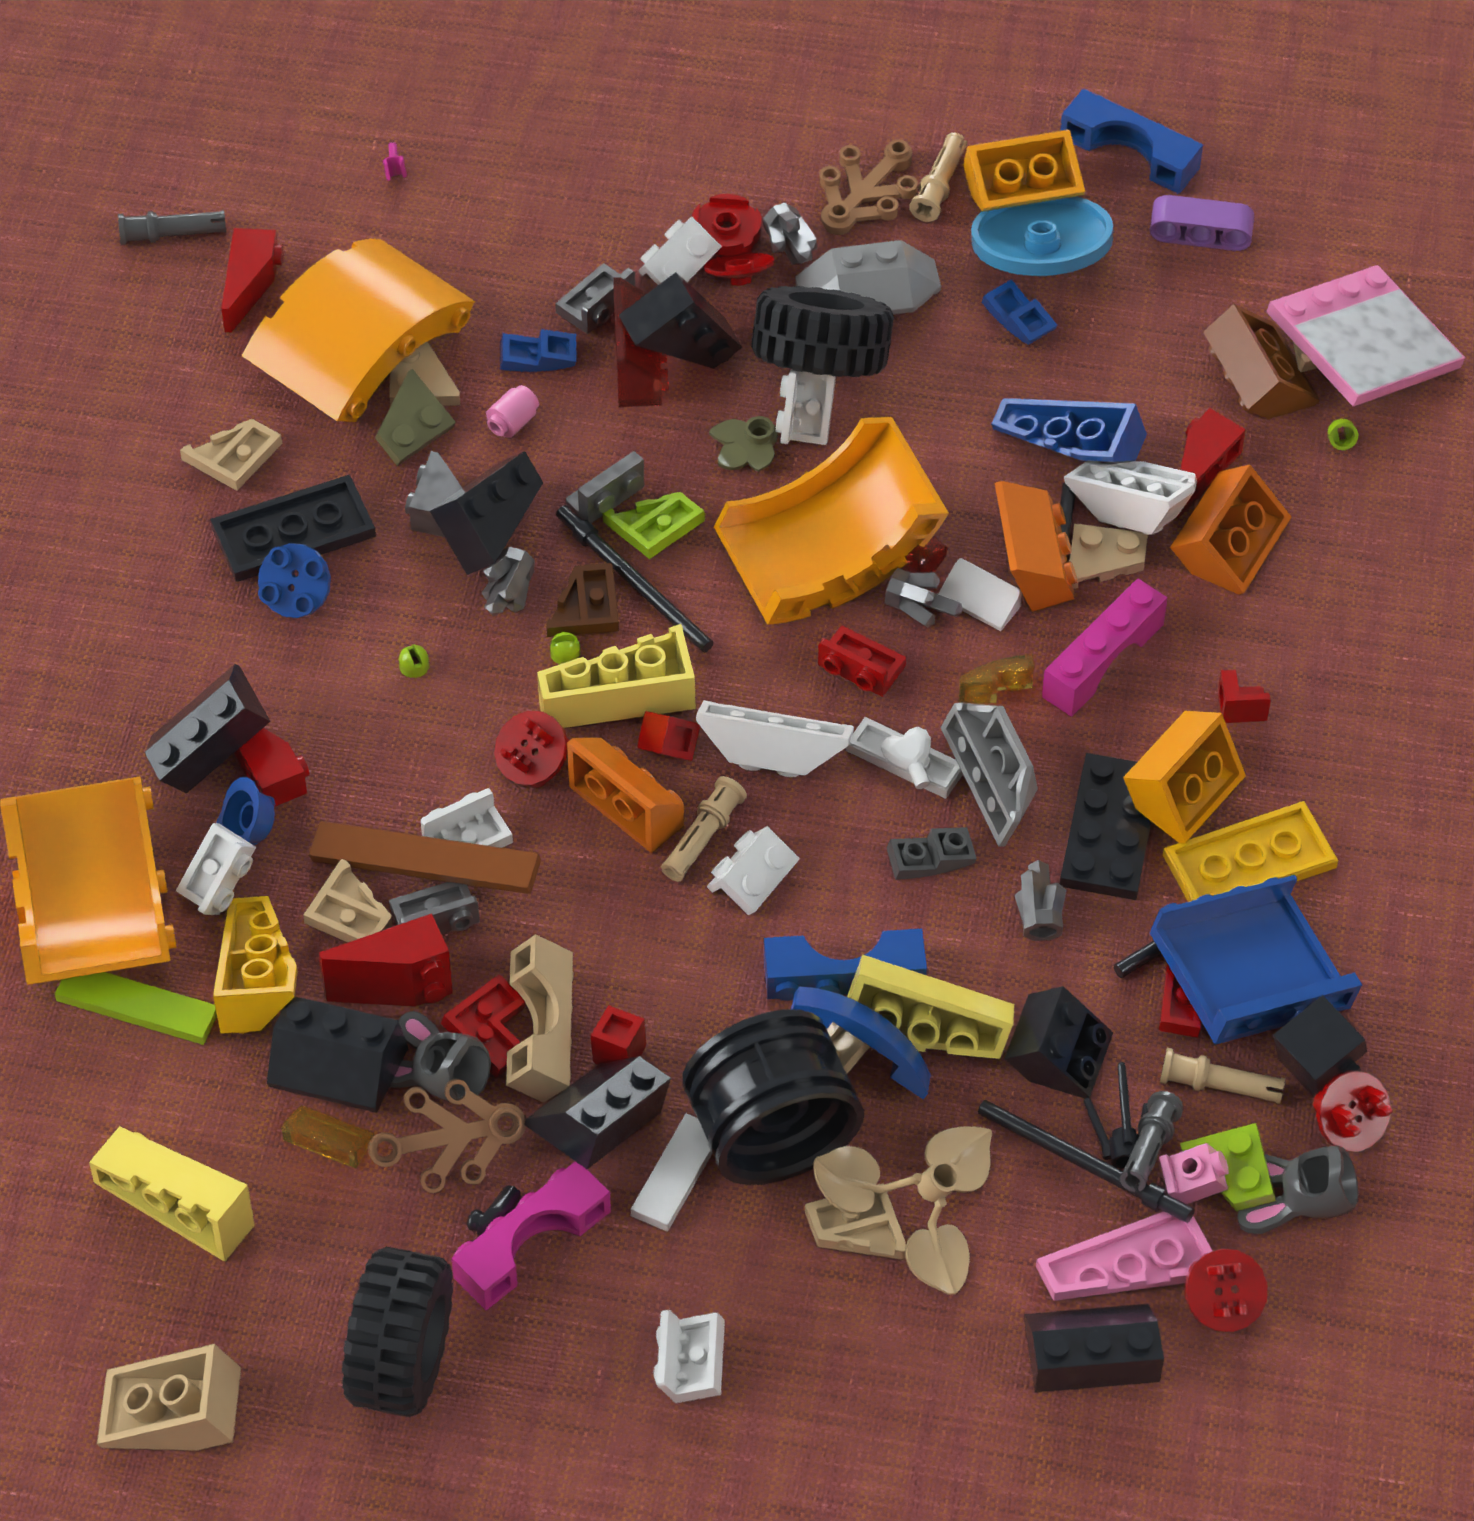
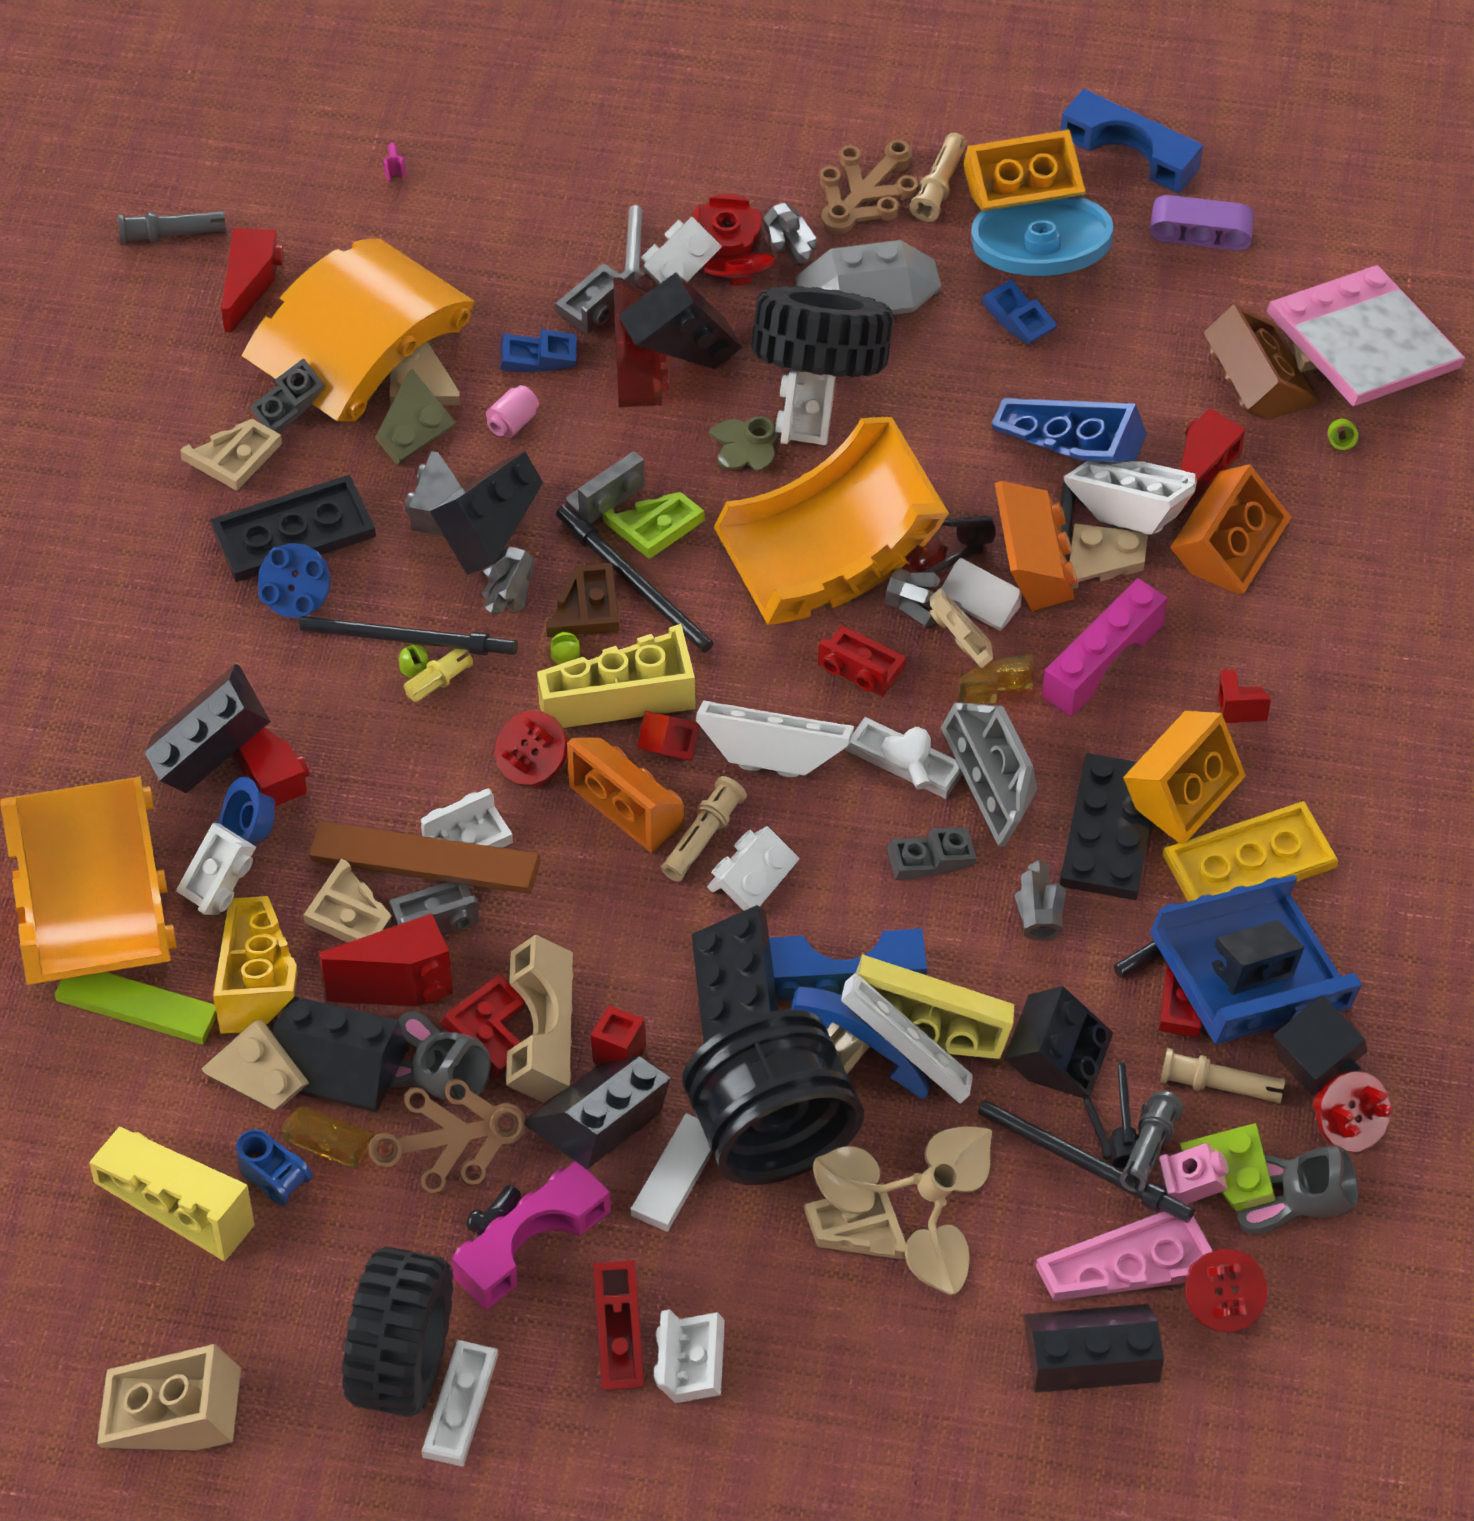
none -> tan wing [201,1020,309,1110]
none -> blue piece [236,1129,313,1206]
none -> dark grey slope [250,358,326,433]
none -> black bar [299,616,518,656]
none -> light yellow axle [404,648,473,702]
none -> white tile [422,1340,498,1467]
none -> red slope [592,1260,644,1390]
none -> light grey bar [625,205,643,280]
none -> black plate [692,905,778,1044]
none -> white tile [841,973,973,1104]
none -> black plant [921,515,996,573]
none -> tan wing [929,588,993,669]
none -> black hinge [1212,920,1304,995]

